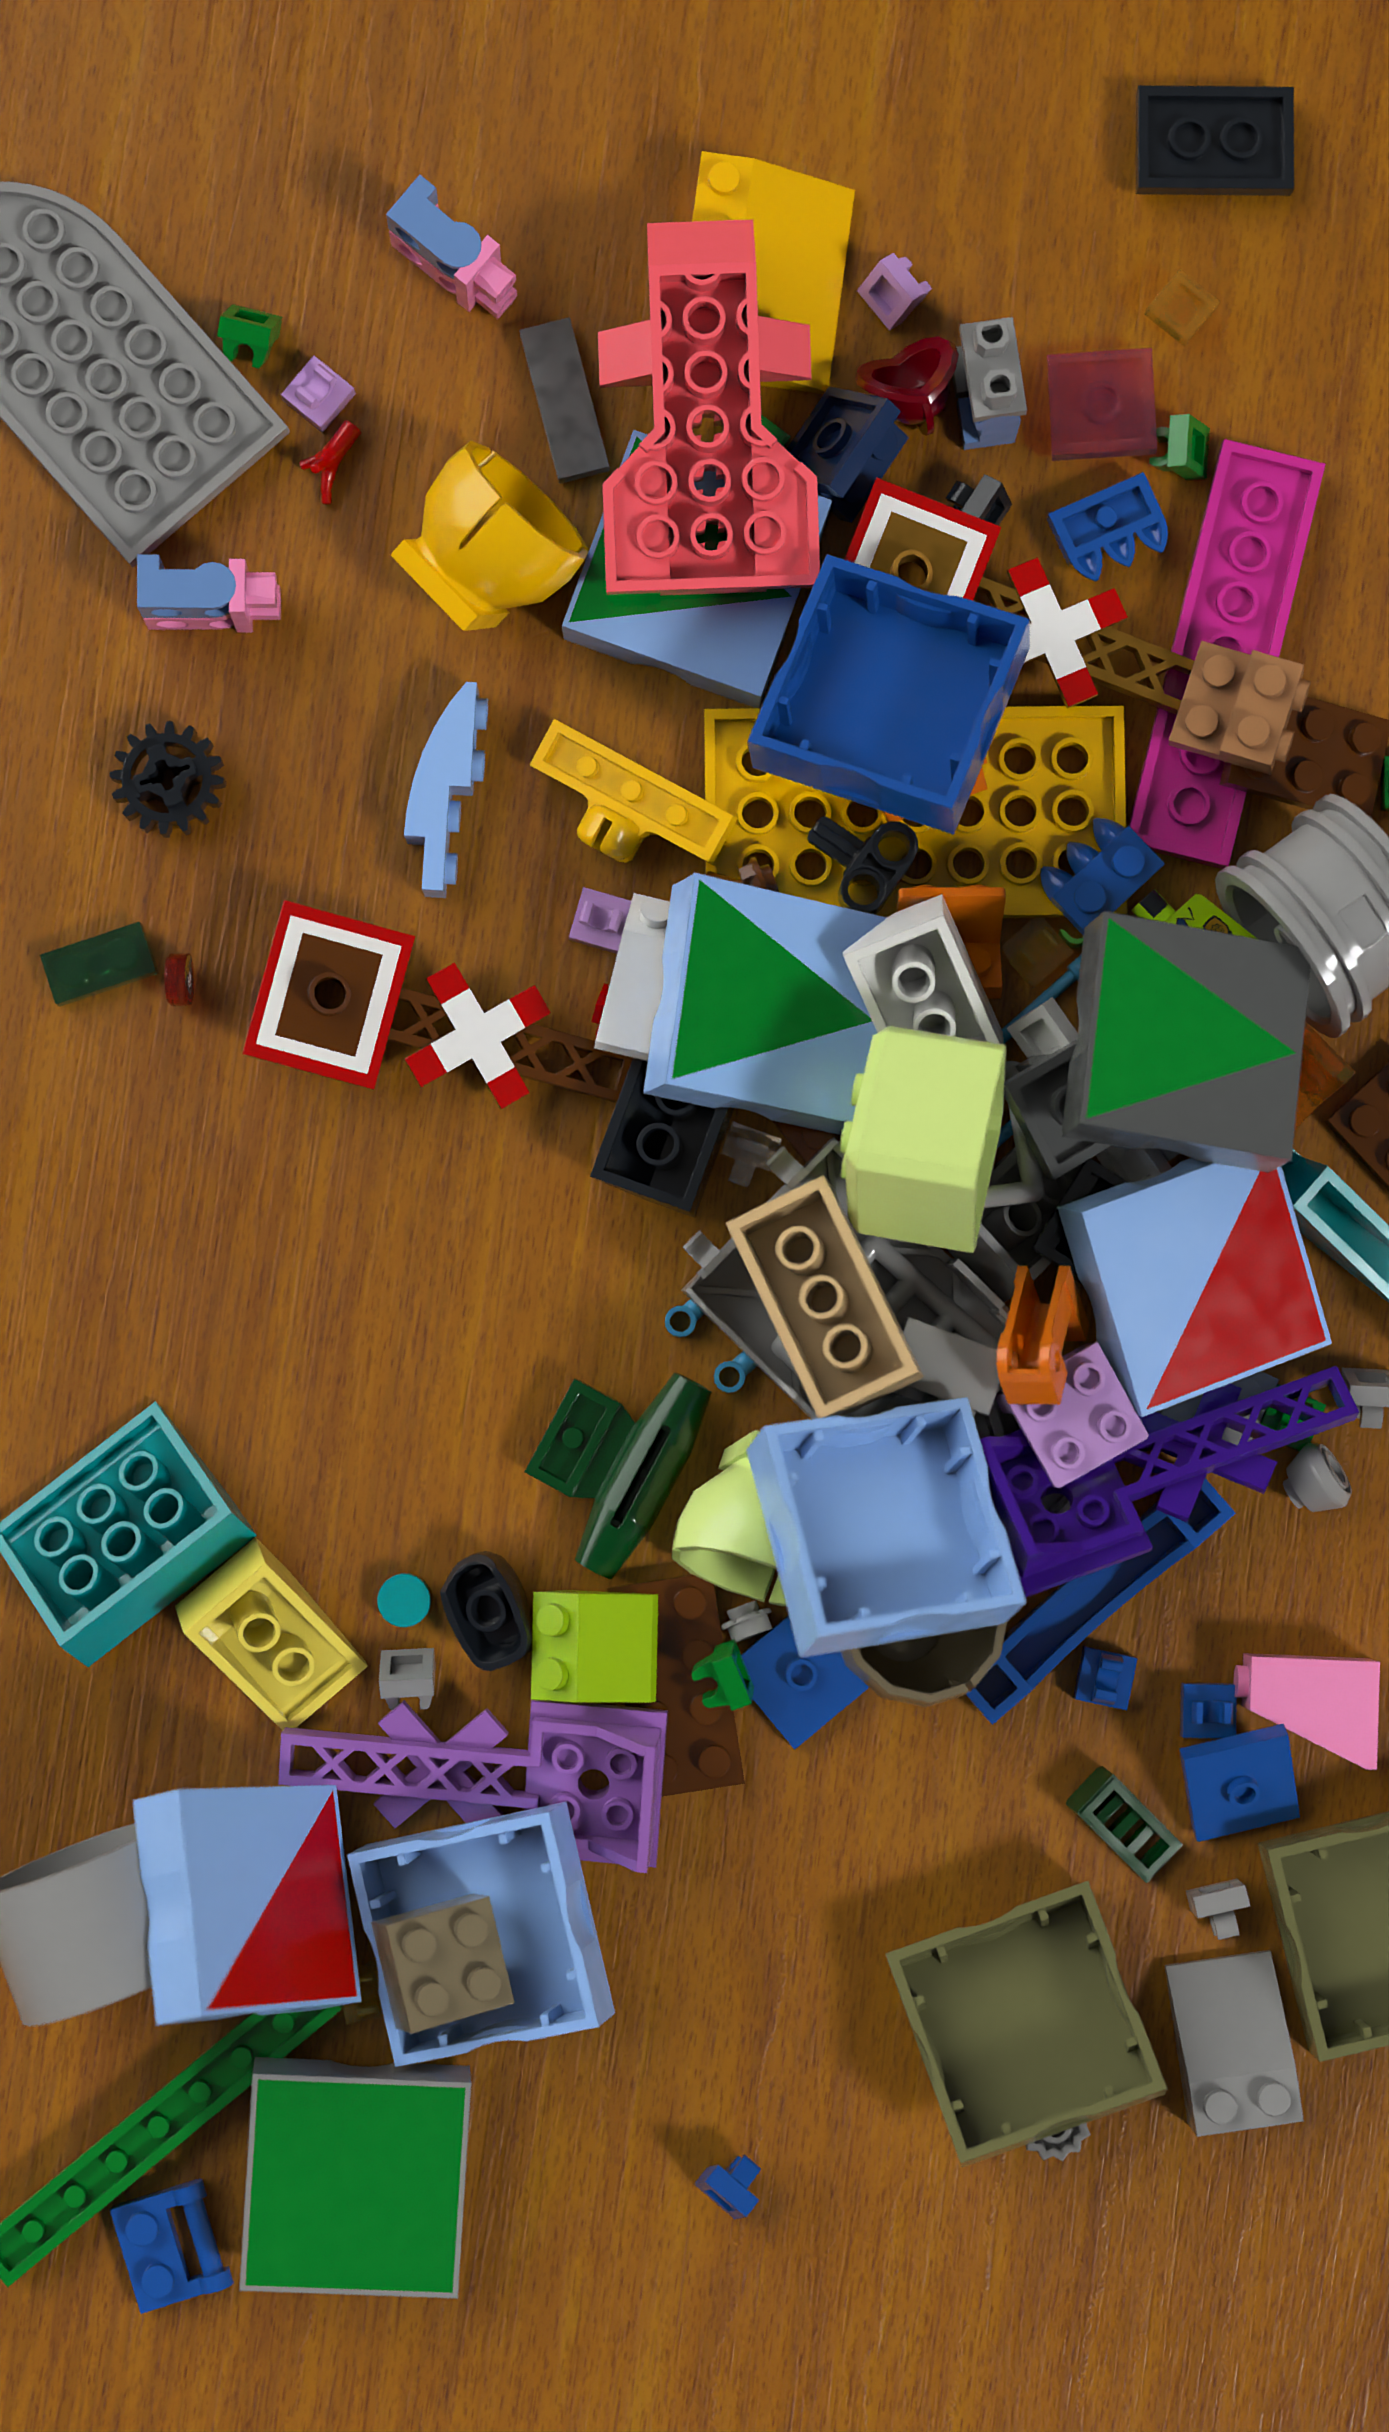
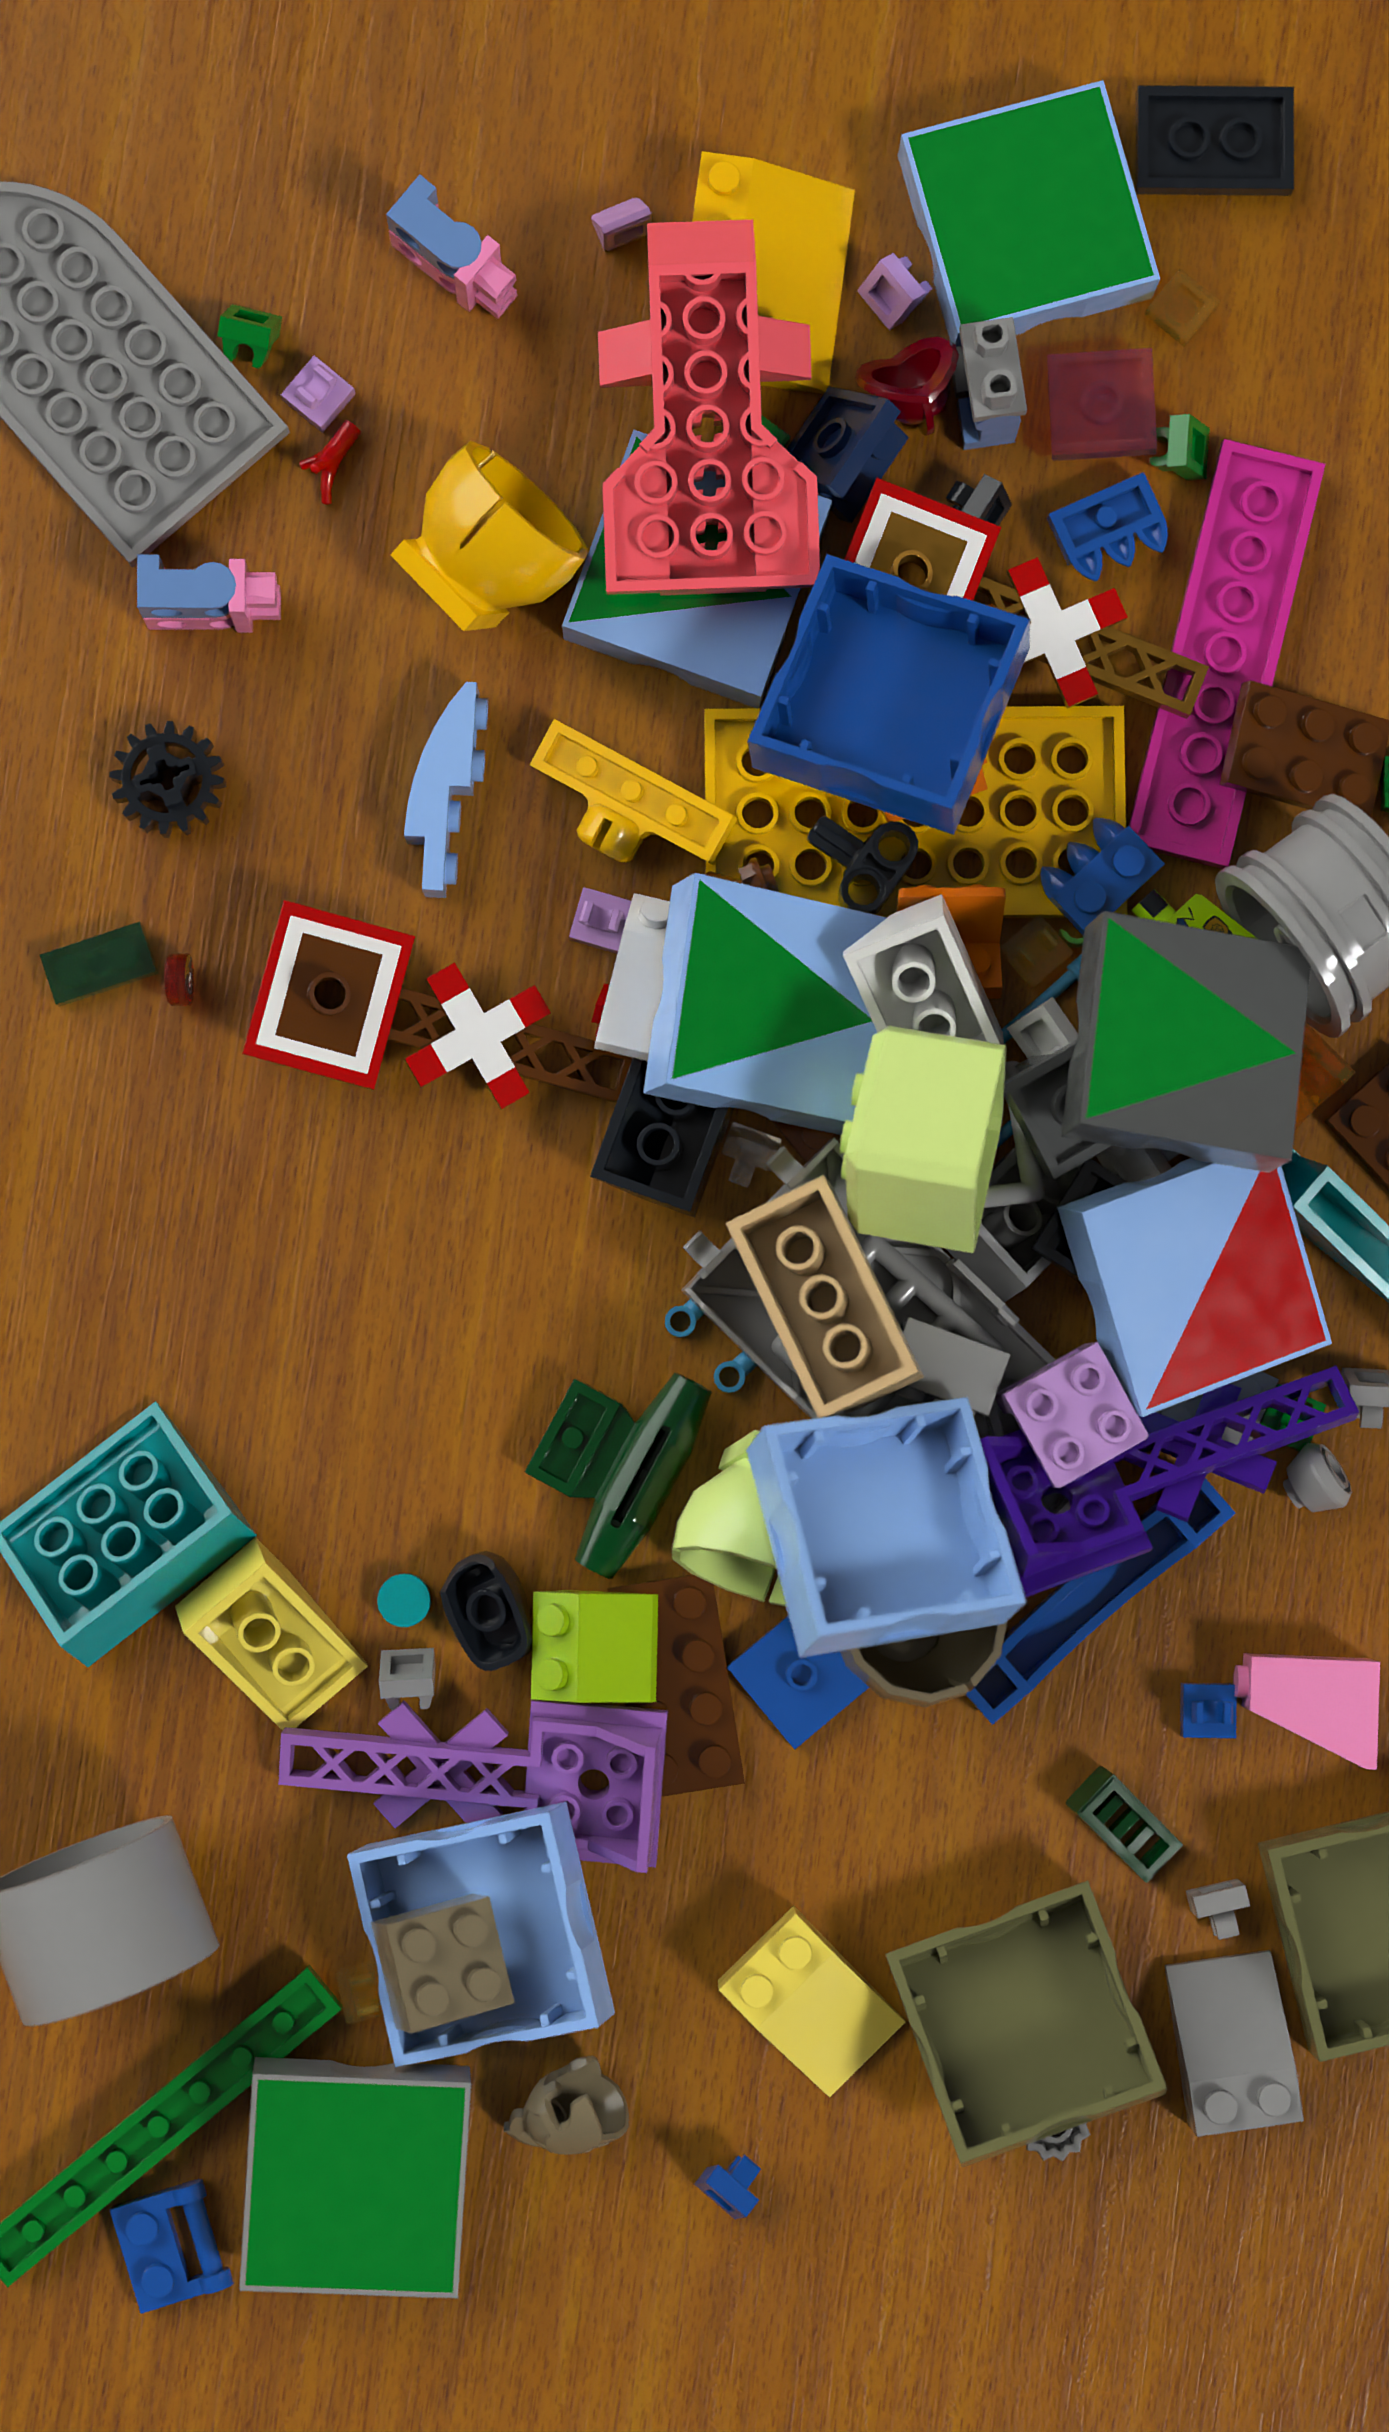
light blue tile [133,1785,362,2025] -> none
flat silver tile [519,317,609,484] -> none
green tile [691,1639,754,1711] -> none
light grey plate [721,1601,773,1643] -> none
orange piece [997,1266,1089,1405] -> none
blue tile [1073,1646,1138,1710] -> none
medium nougat plate [1169,641,1311,775] -> none
blue plate [1179,1724,1300,1842] -> none
none -> dark tan helmet [504,2056,629,2155]
none -> lavender slope [591,198,652,251]
none -> light yellow slope [718,1906,906,2097]
none -> green tile [898,80,1160,347]

